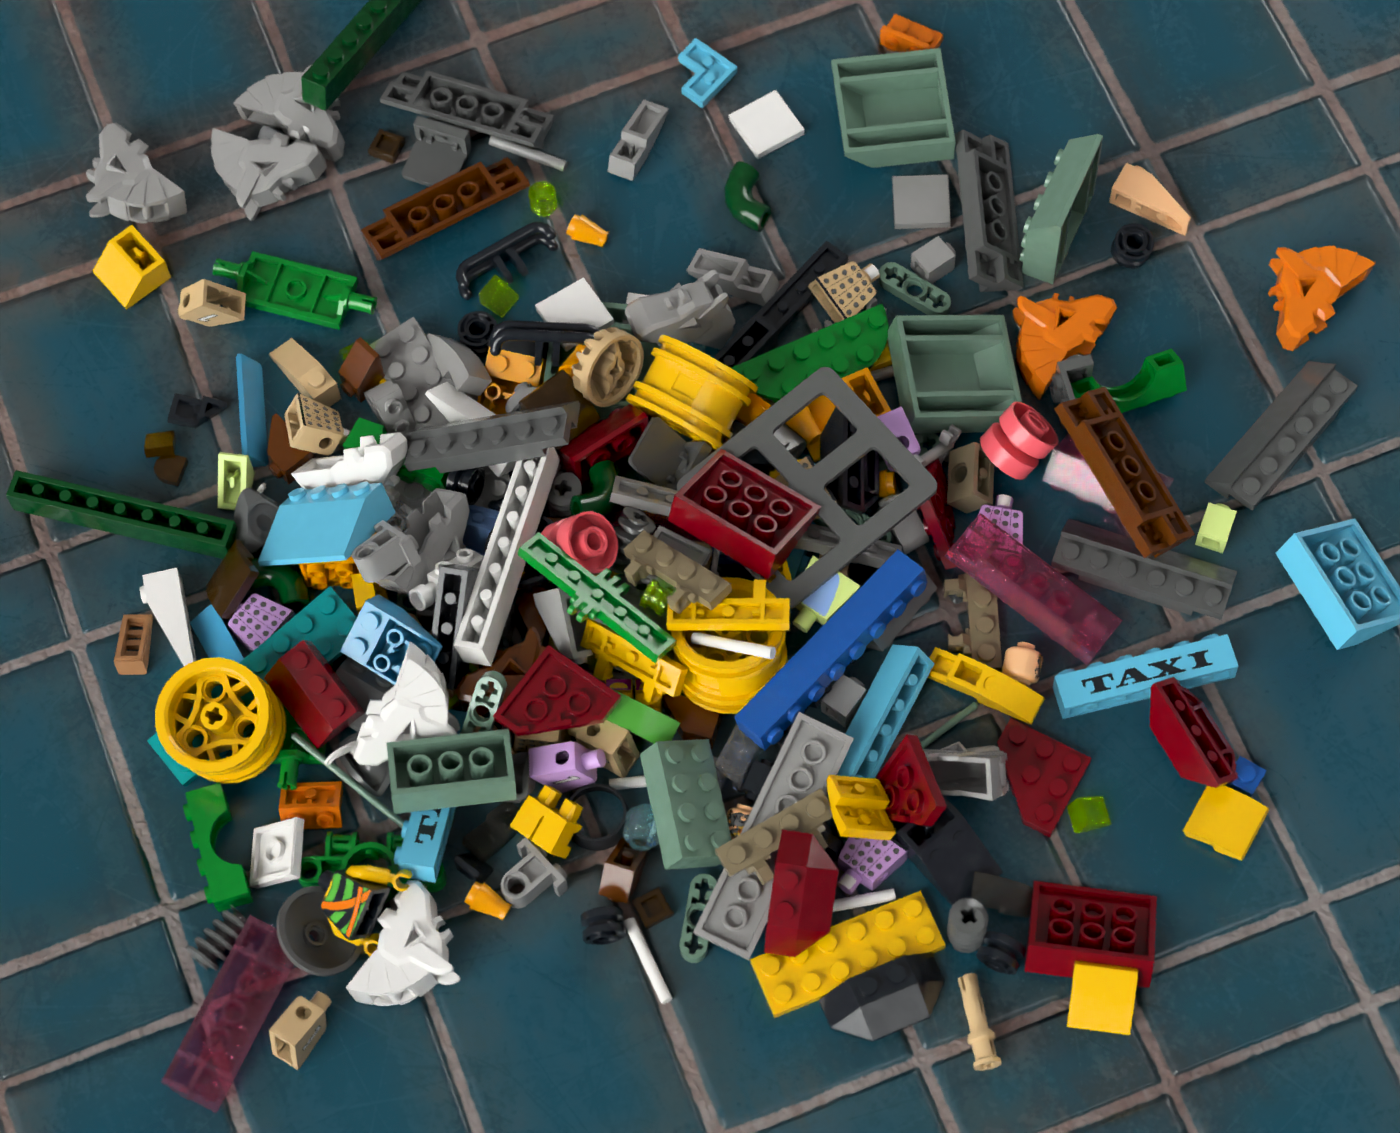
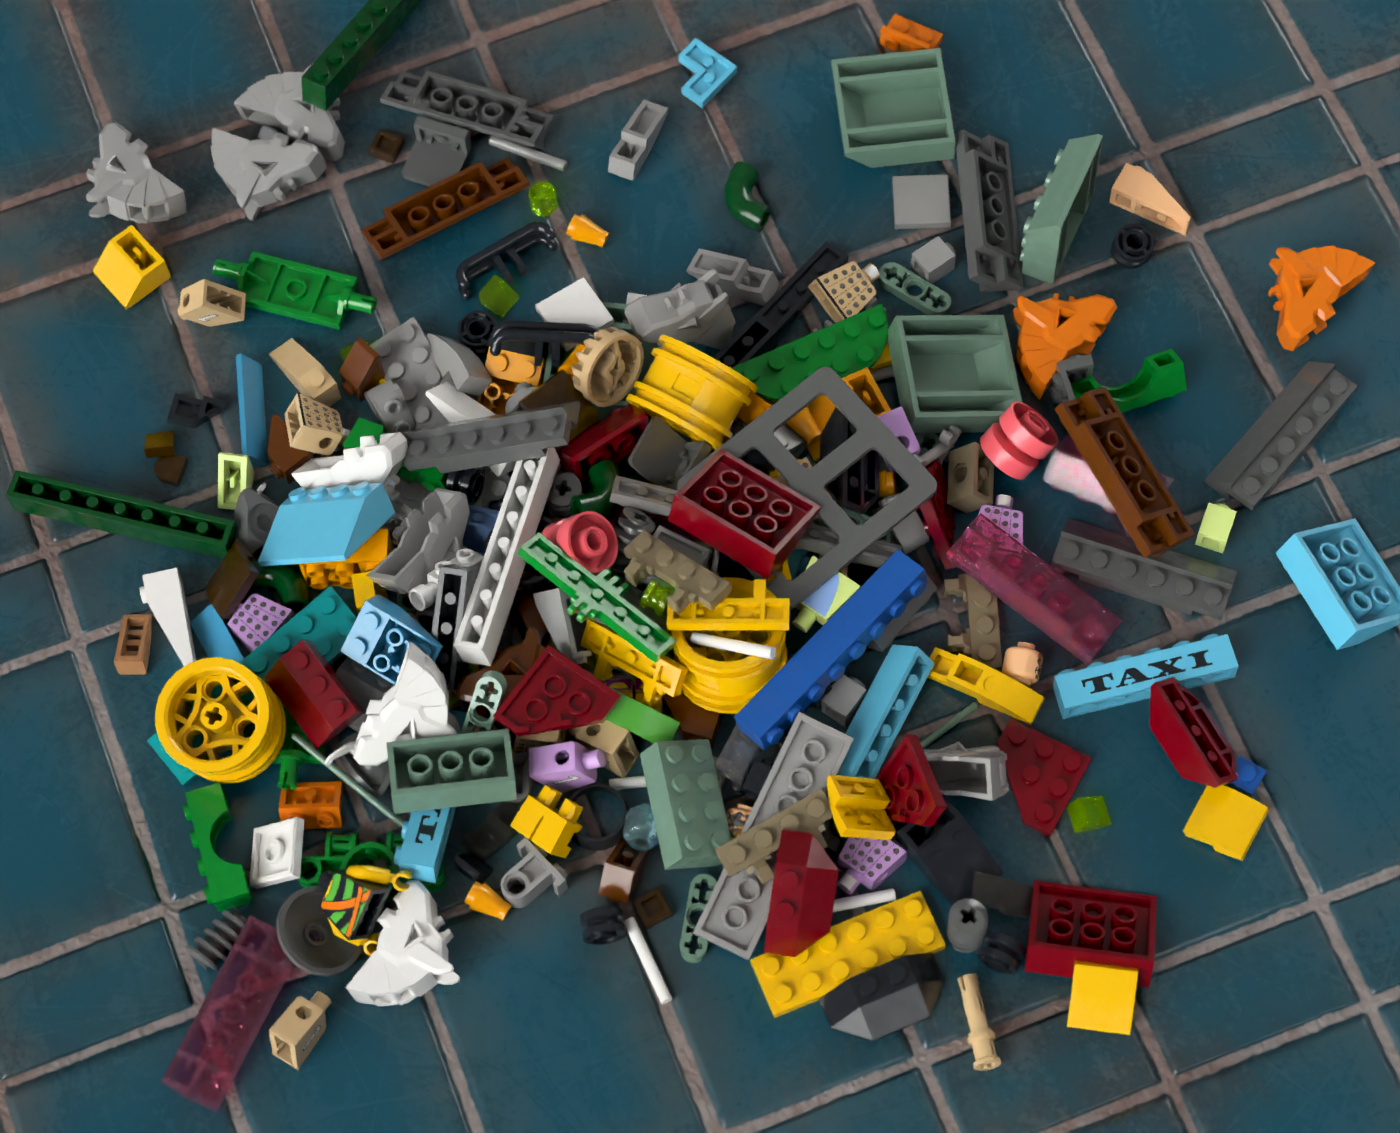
light grey pin [352,520,422,583] -> none
white tile [729,90,805,159] -> none

